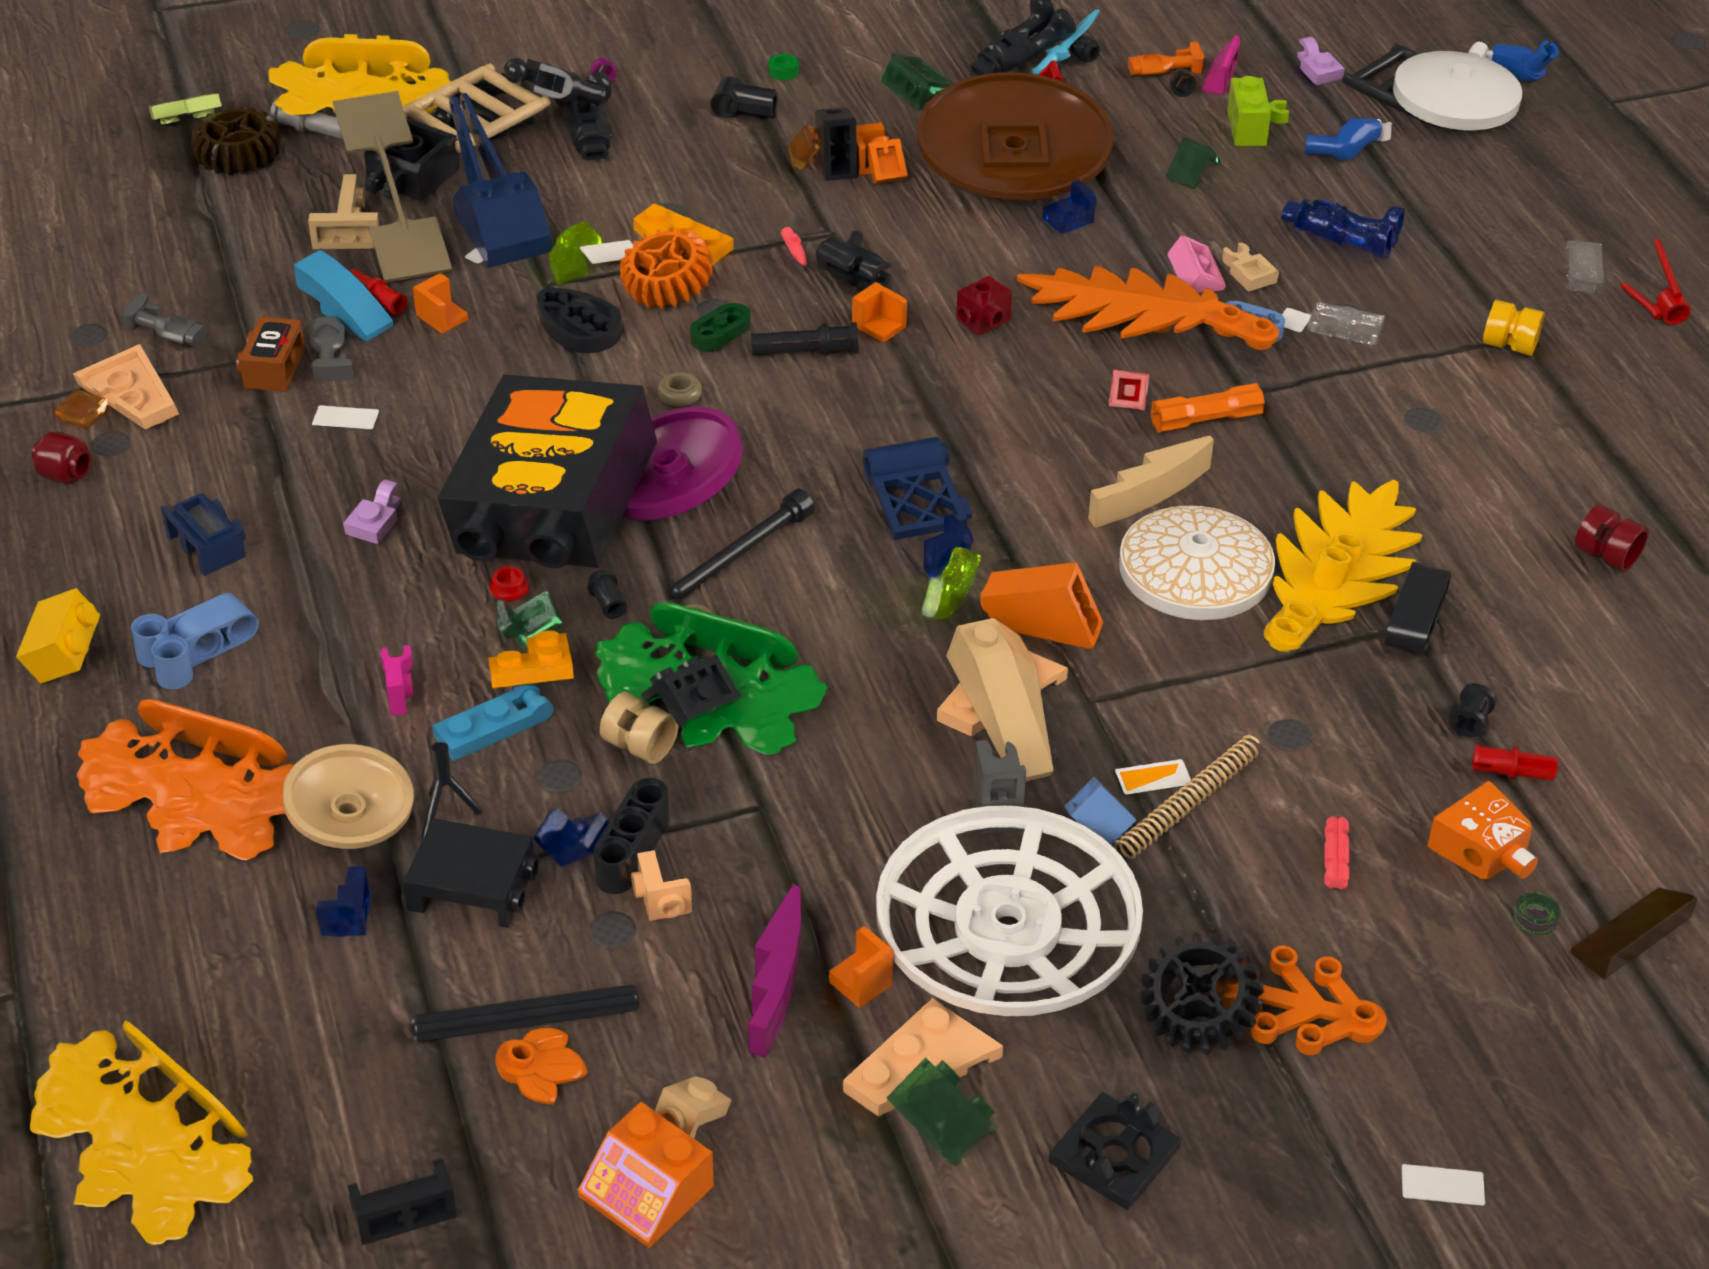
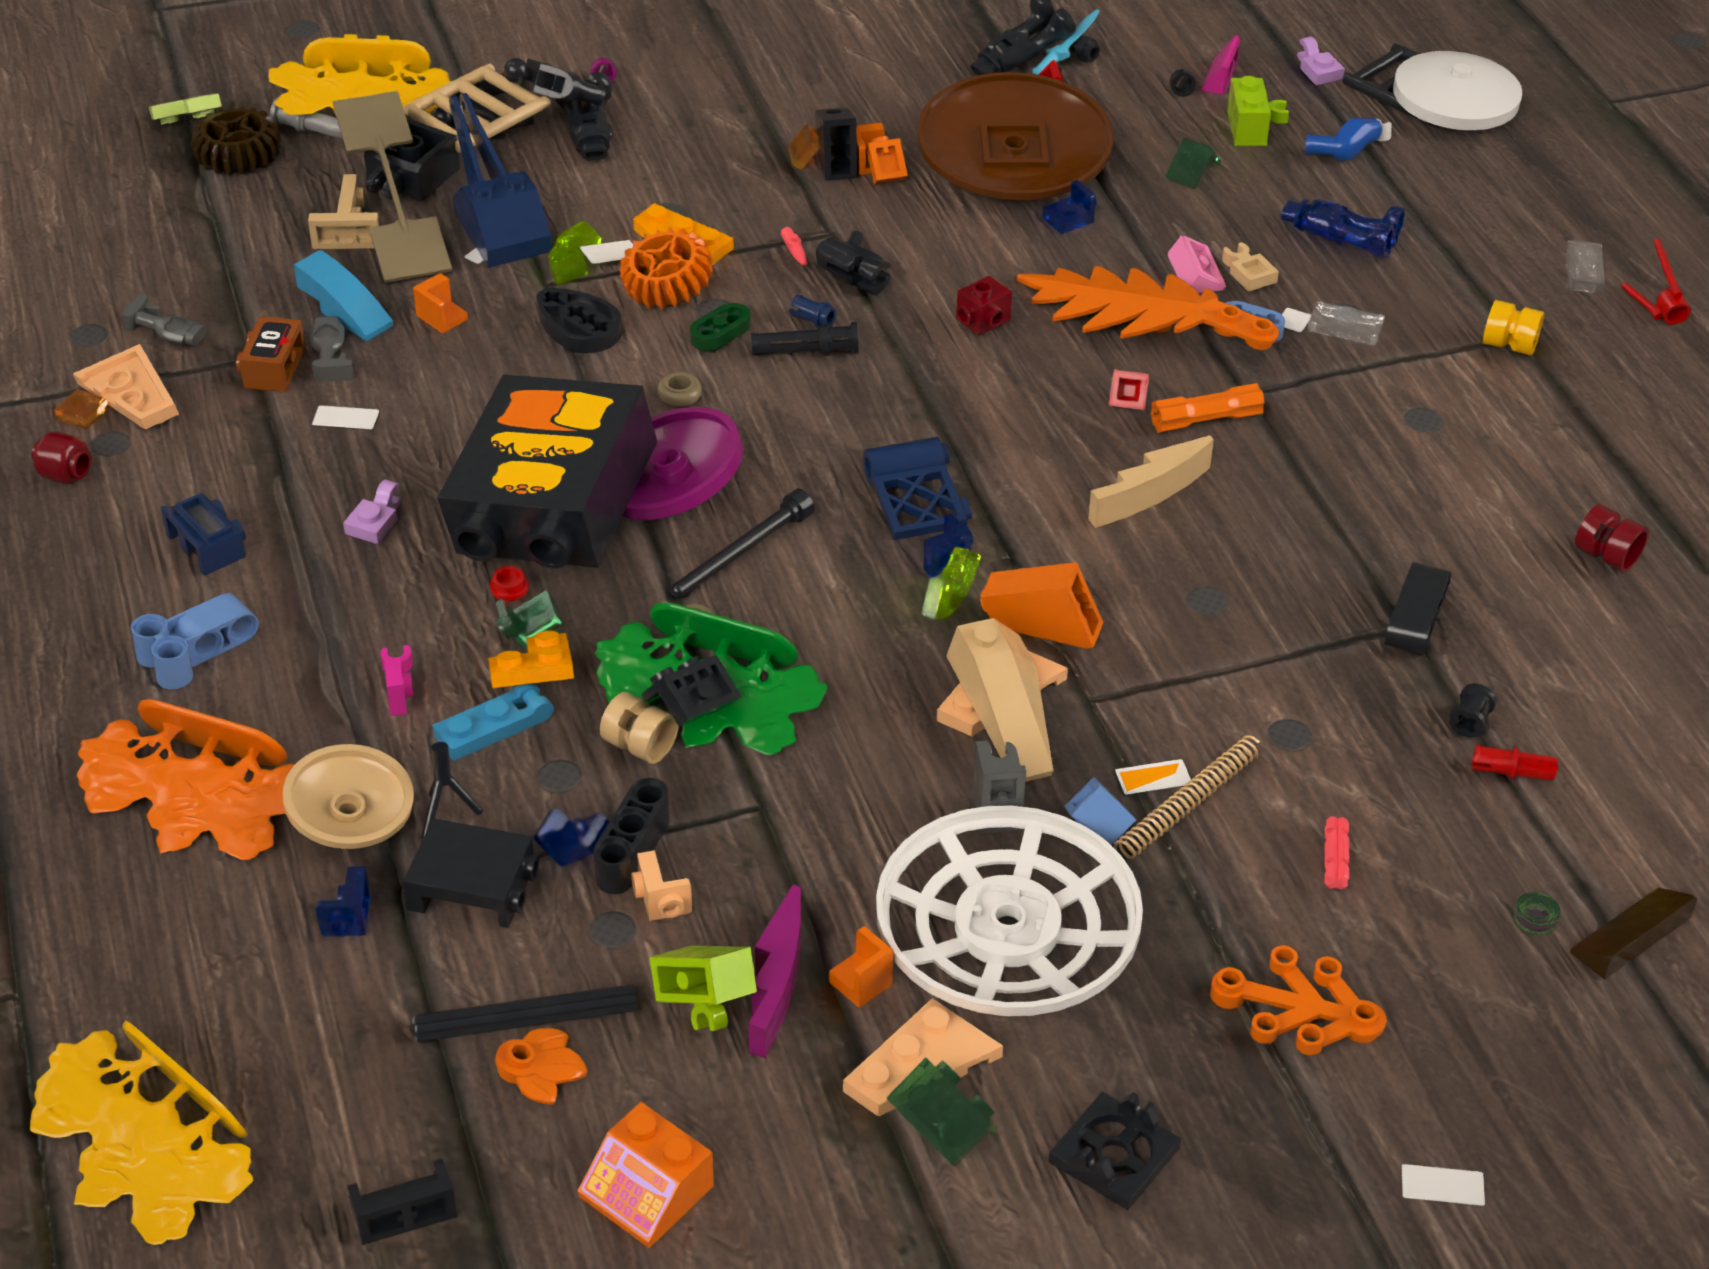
yellow brick [16,588,100,684] -> none
red pin [349,269,408,315] -> none
black pin [587,570,627,619] -> none
tan bracket [655,1076,731,1138] -> none
black piece [710,77,778,118] -> none
green tile [768,54,799,80] -> none
orange panel [852,282,907,342] -> none
clear green bracket [881,53,953,110] -> none
white dish [1119,506,1275,620] -> none
orange piece [1128,41,1204,76] -> none
black gear [1139,931,1264,1055] -> none
yellow plant [1263,480,1422,652] -> none
orange torso [1427,781,1538,880] -> none
blue arm [1468,40,1559,82] -> none
none -> lime brick [650,945,757,1031]
none -> dark blue pin [789,295,836,328]

